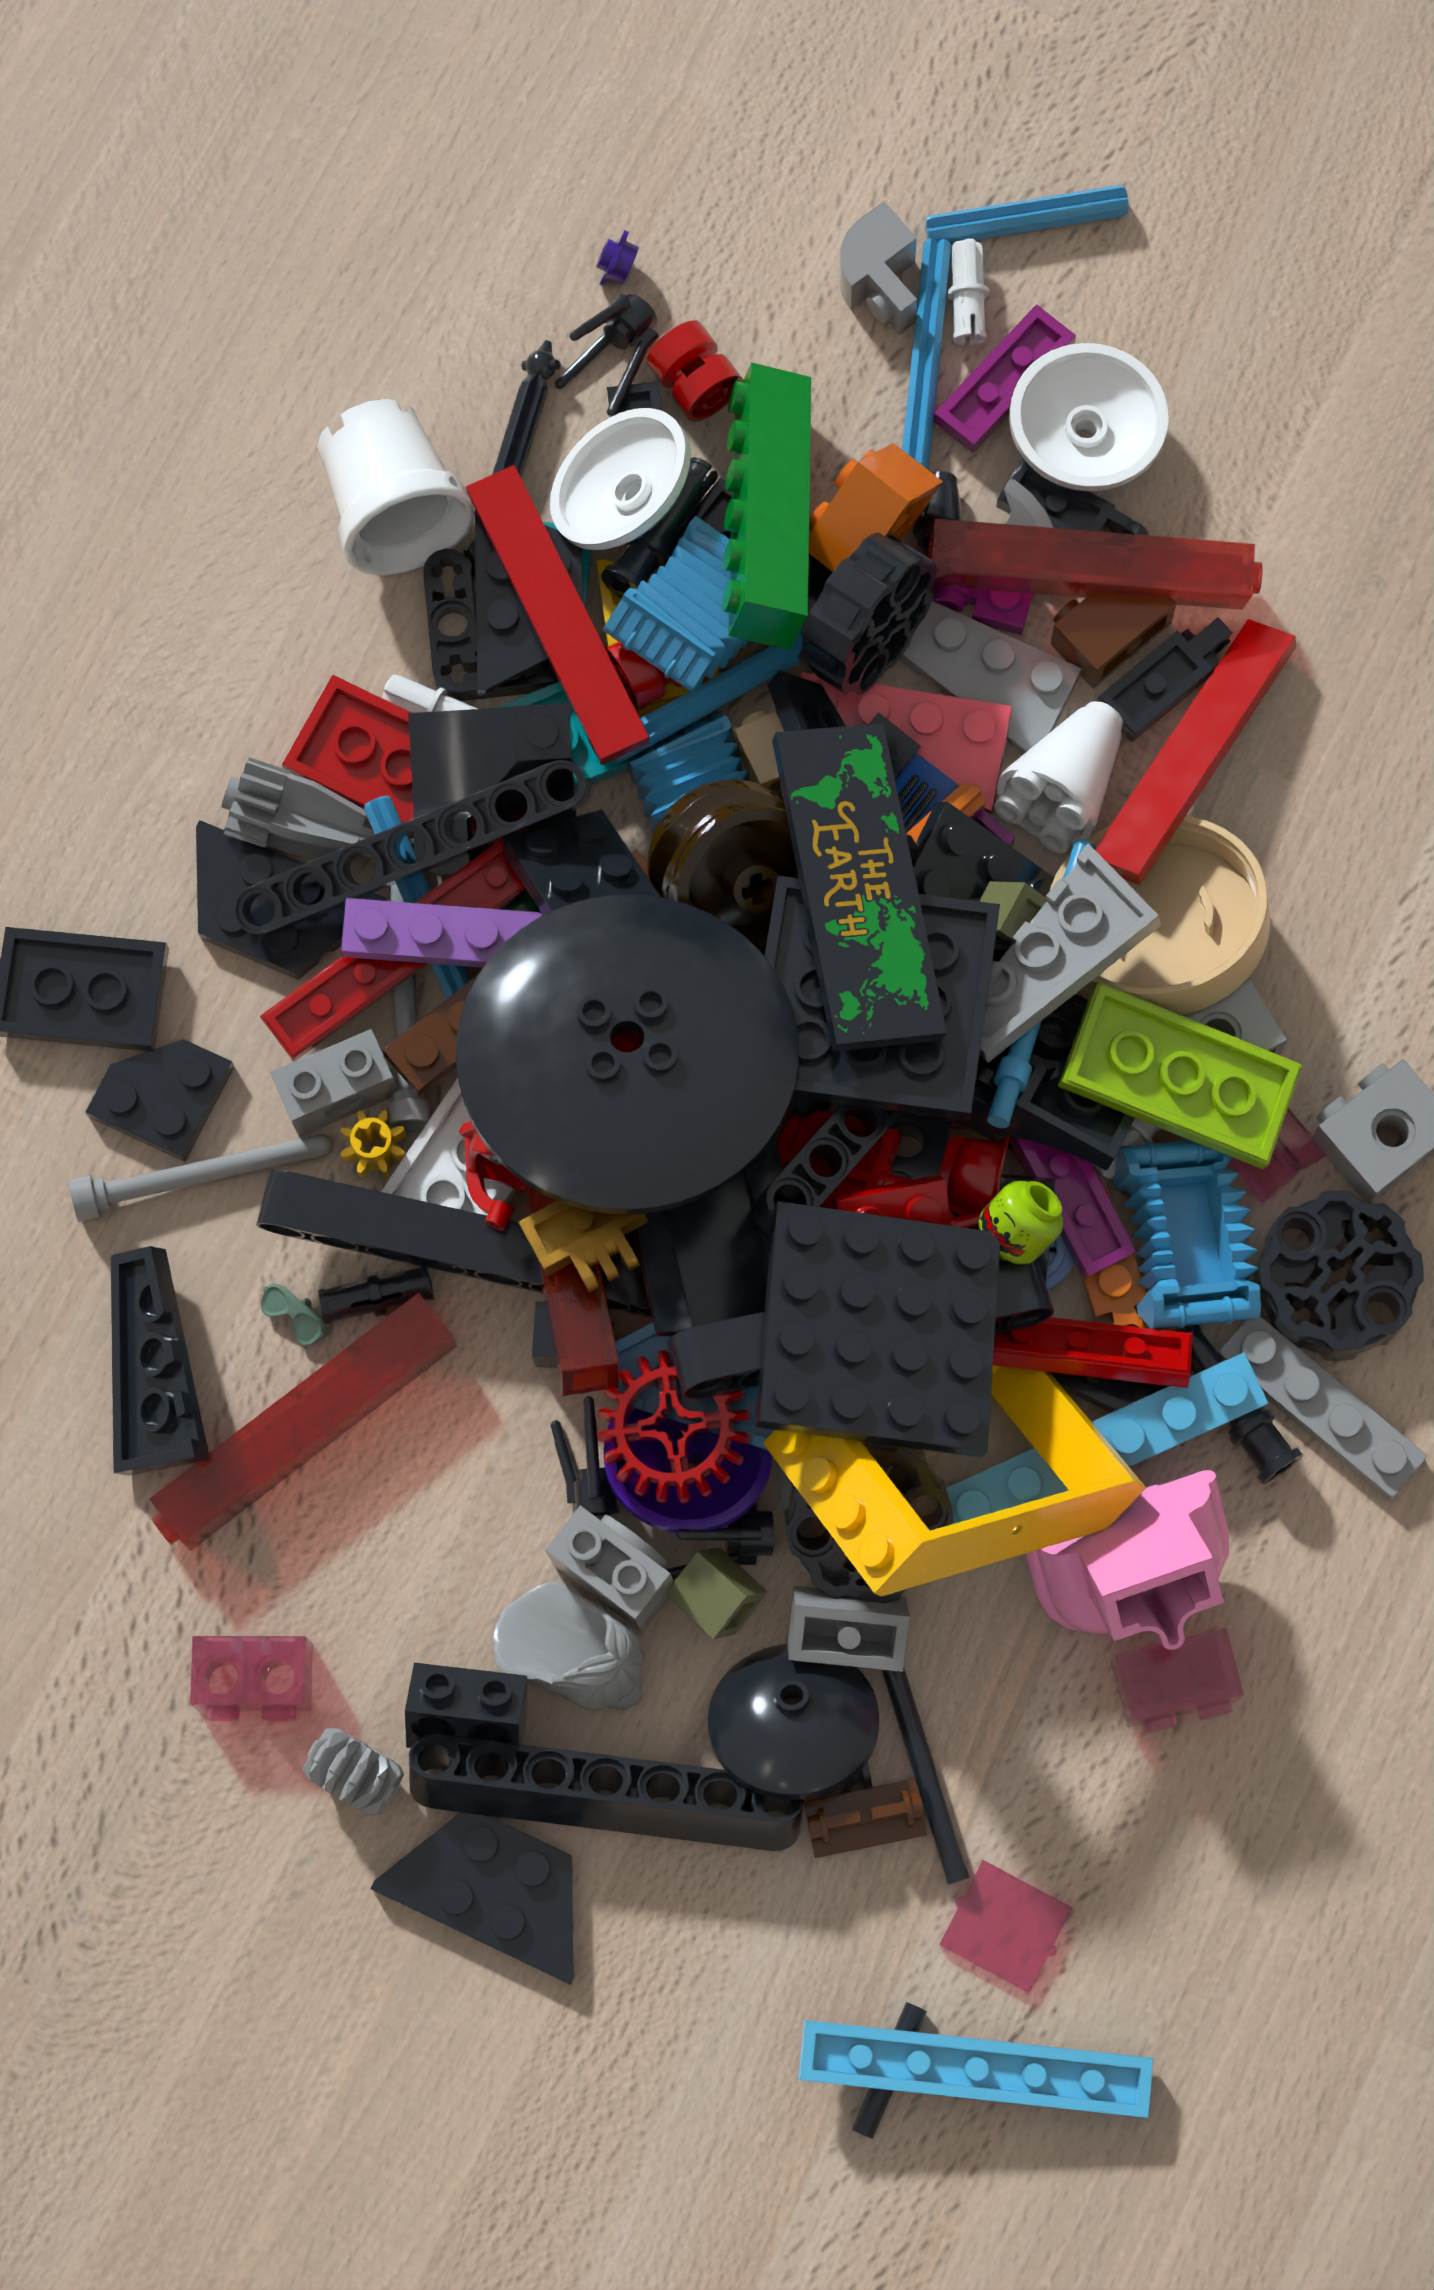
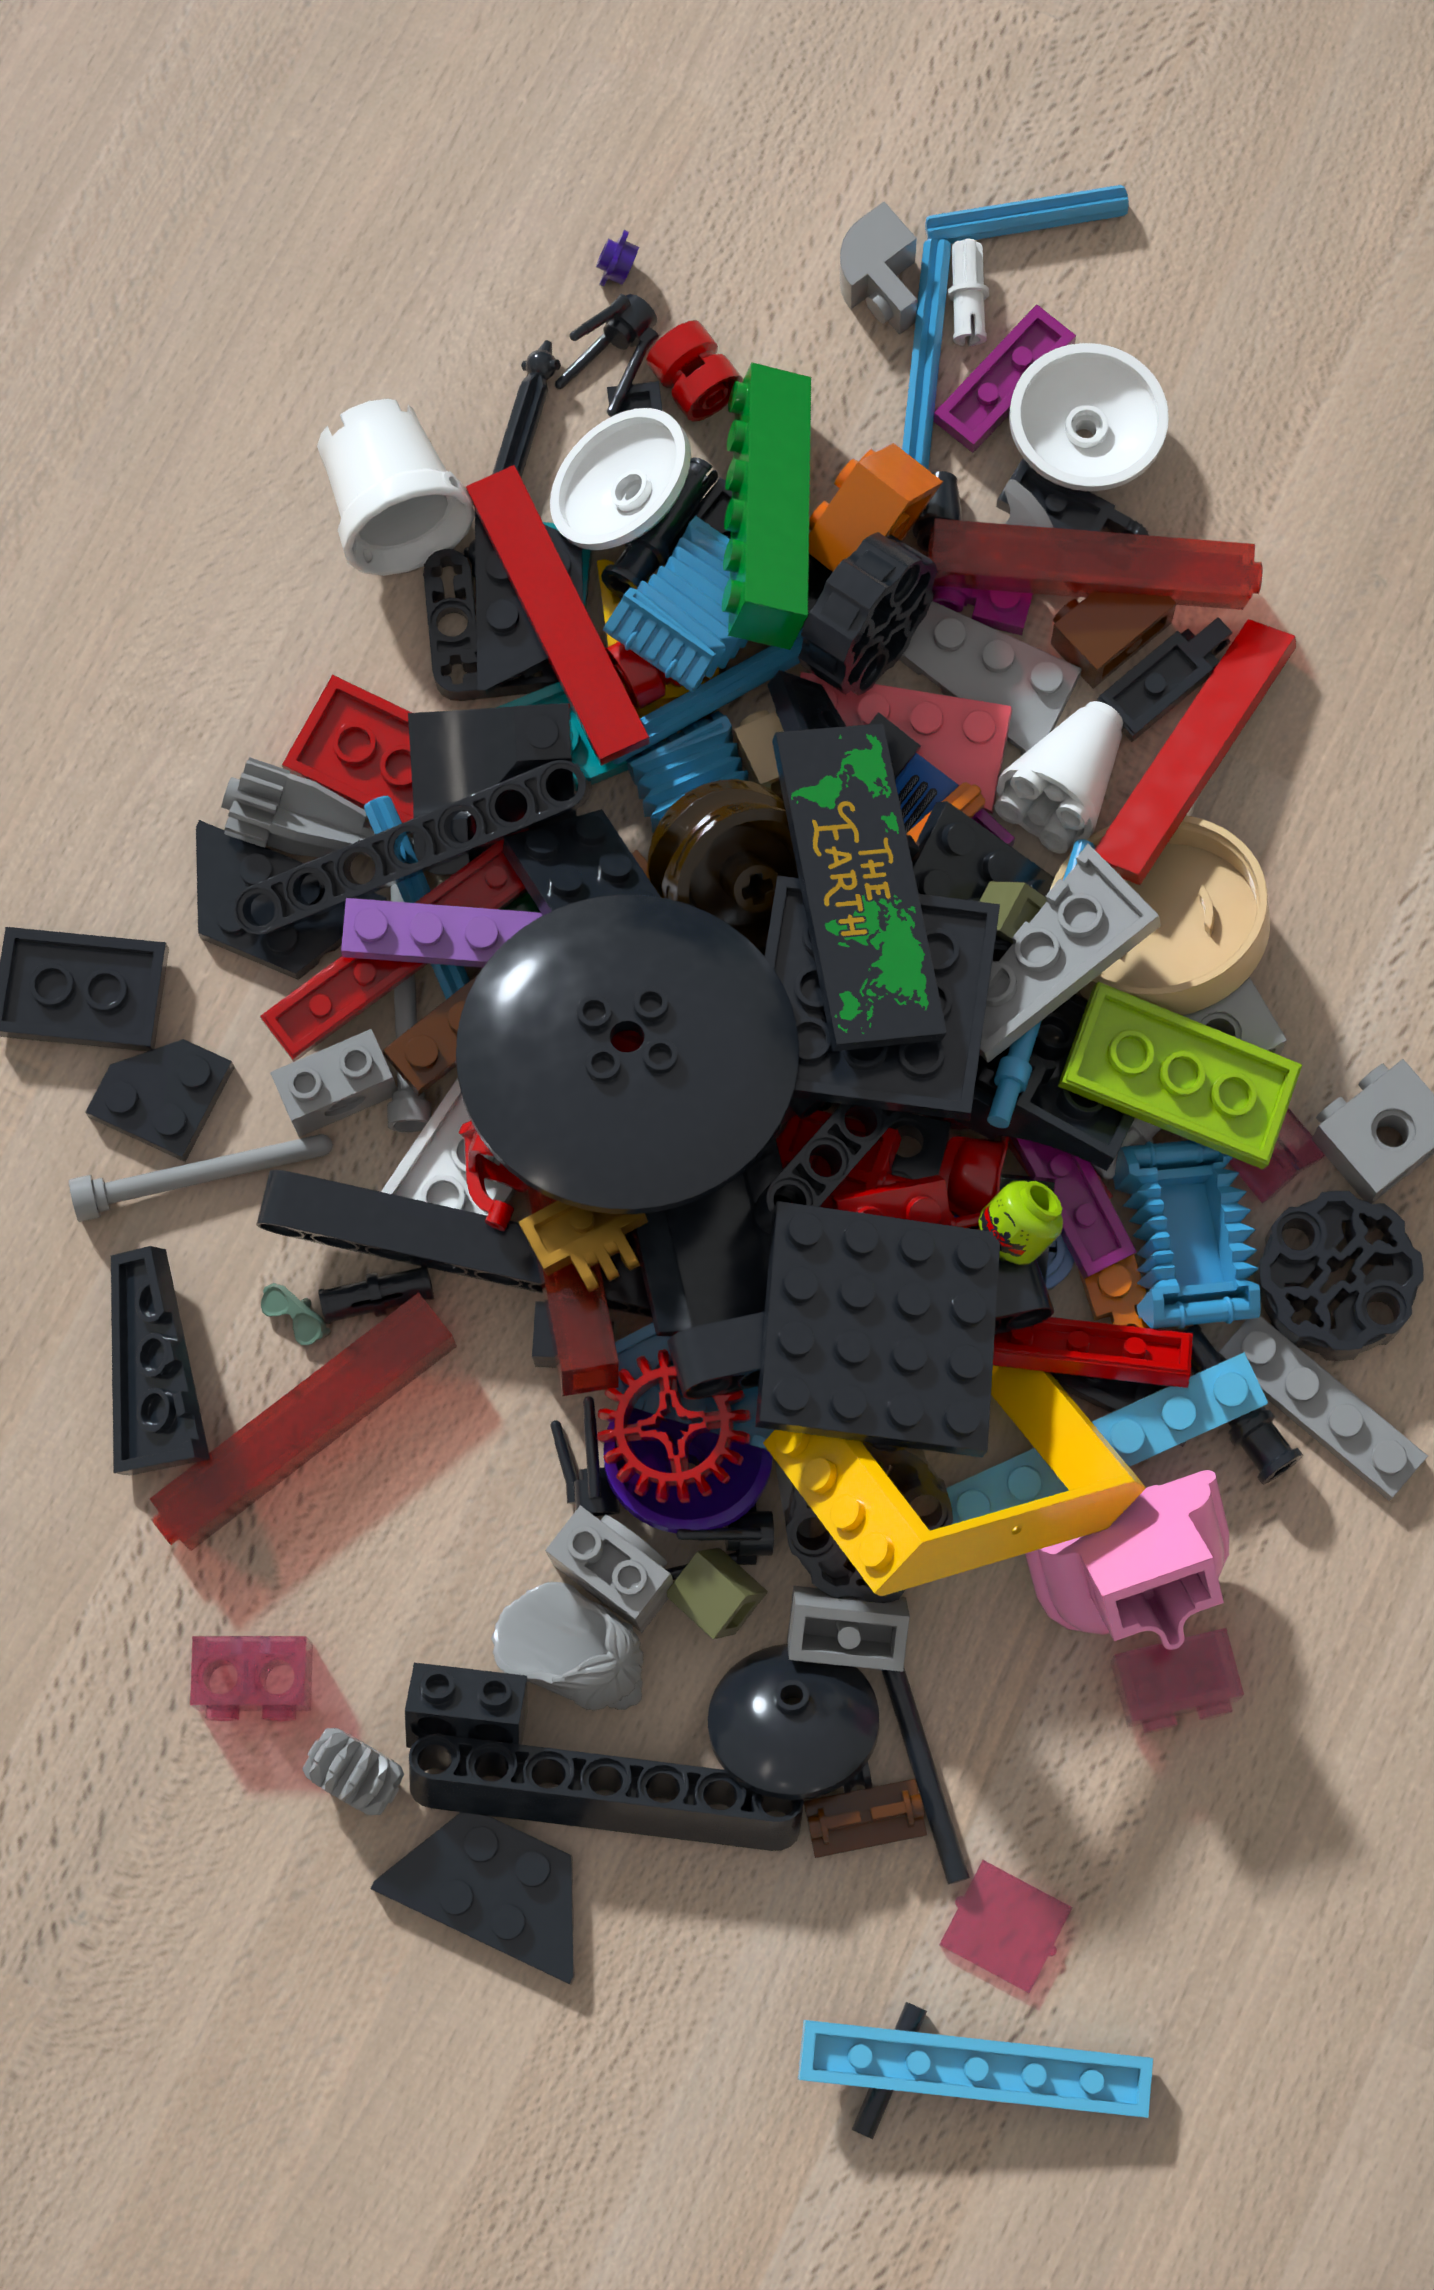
yellow gear [340,1110,407,1179] -> none
white axle [382,674,477,713] -> none

